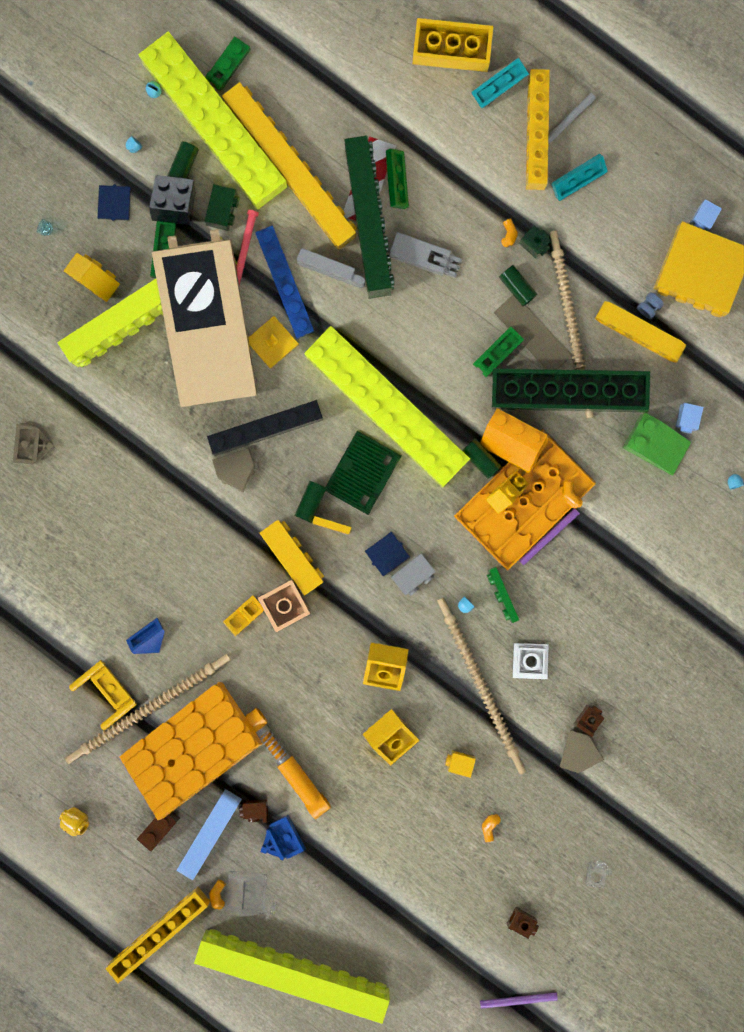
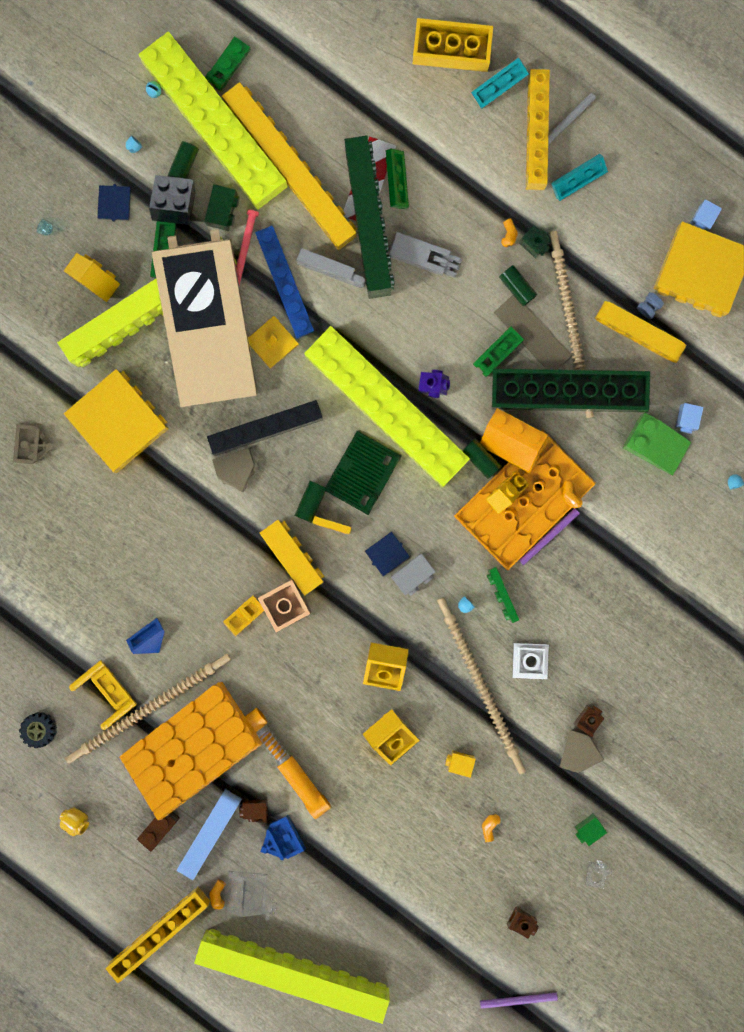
none -> black wheel [19,712,57,748]
none -> yellow brick [63,369,169,473]
none -> dark purple brick [418,370,450,398]
none -> green brick [575,813,608,846]

